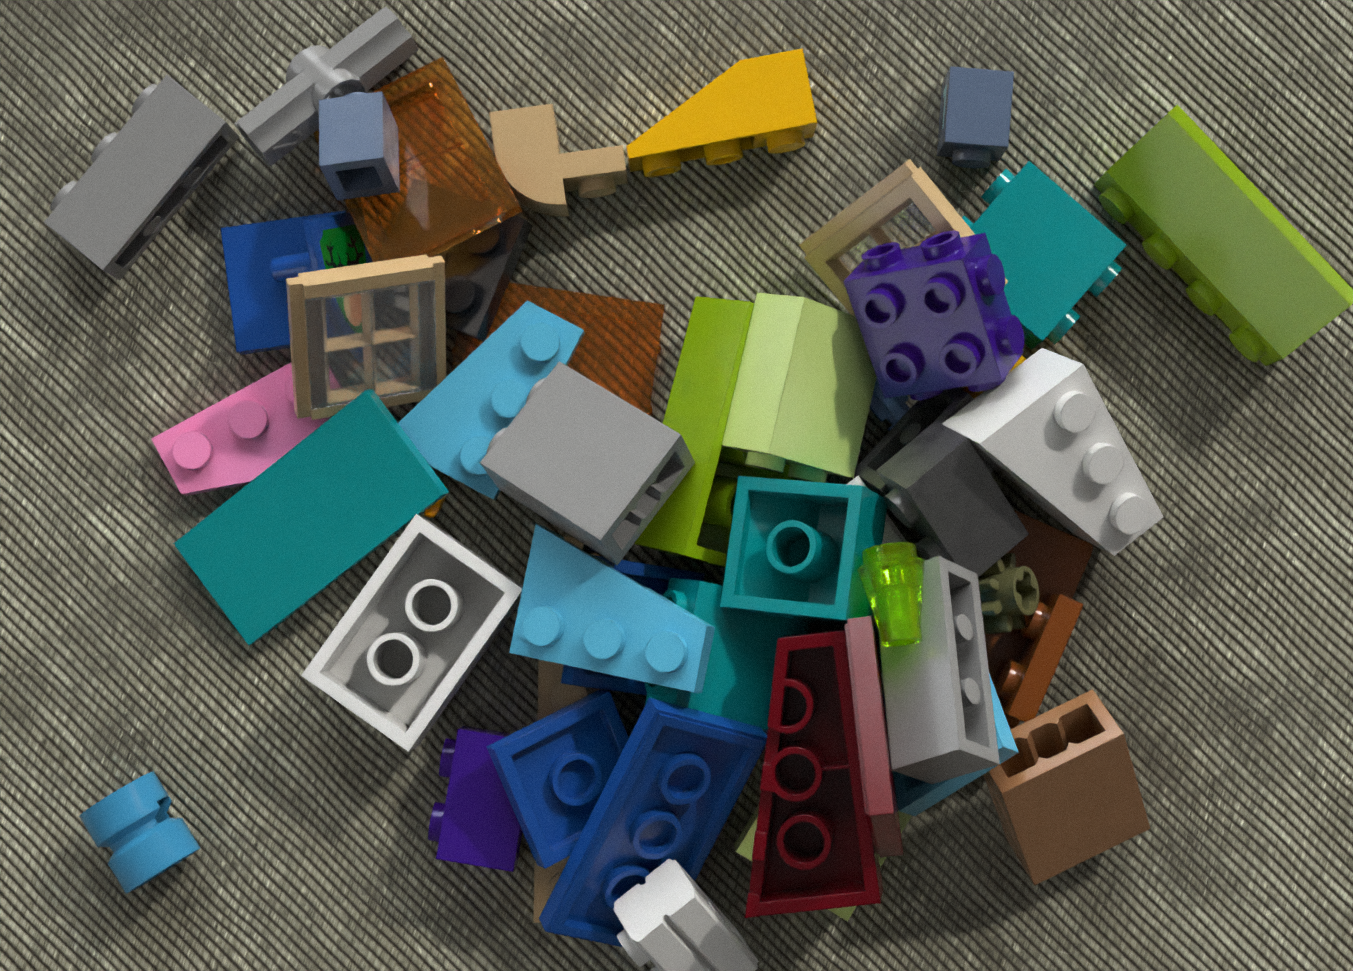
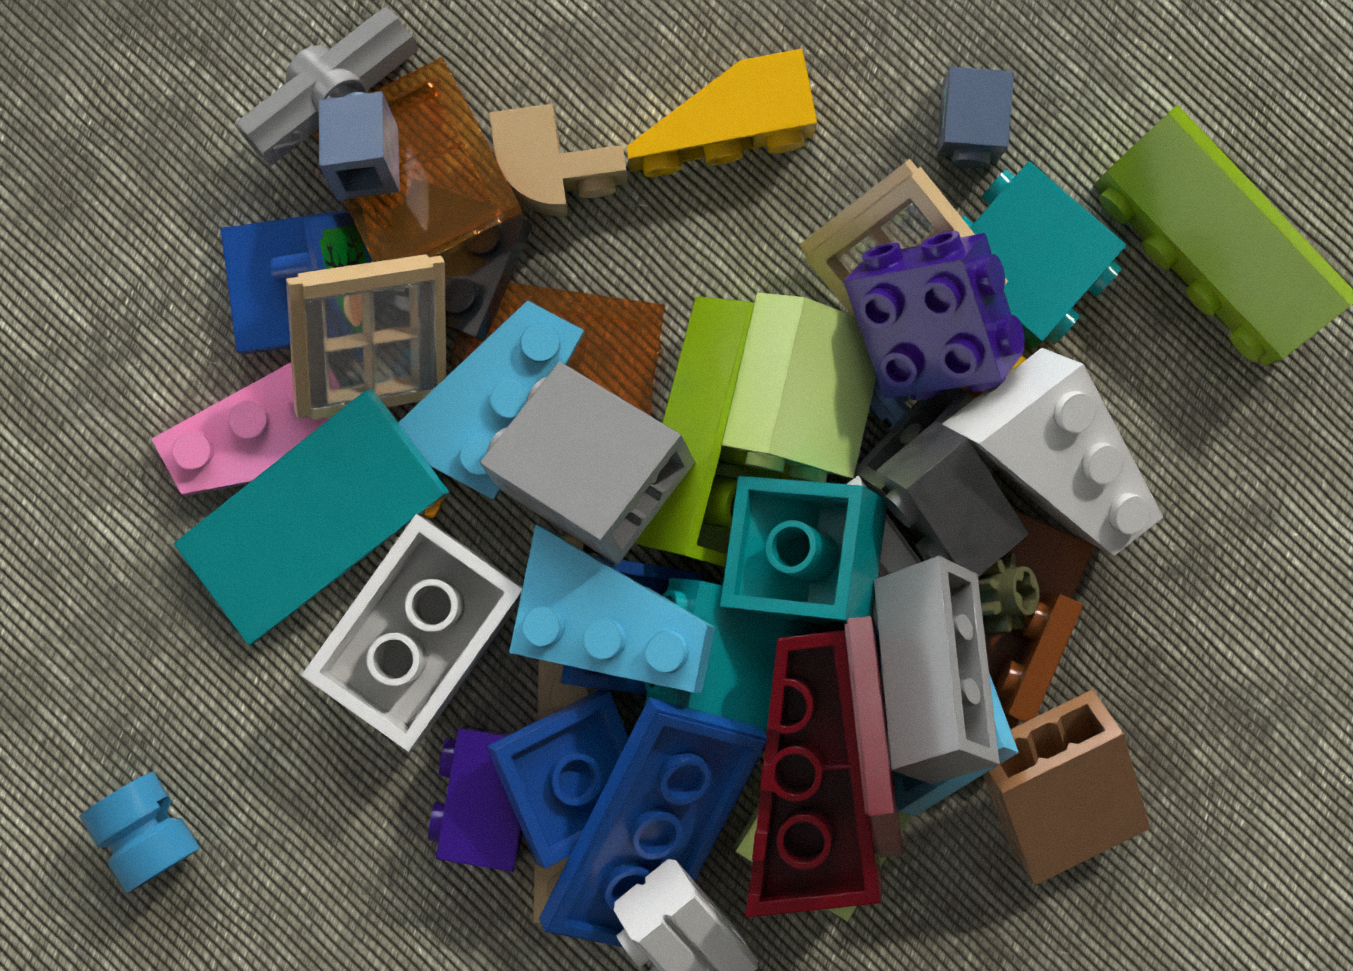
light grey brick [44,75,239,280] -> none
clear neon green cone [857,542,925,647] -> none

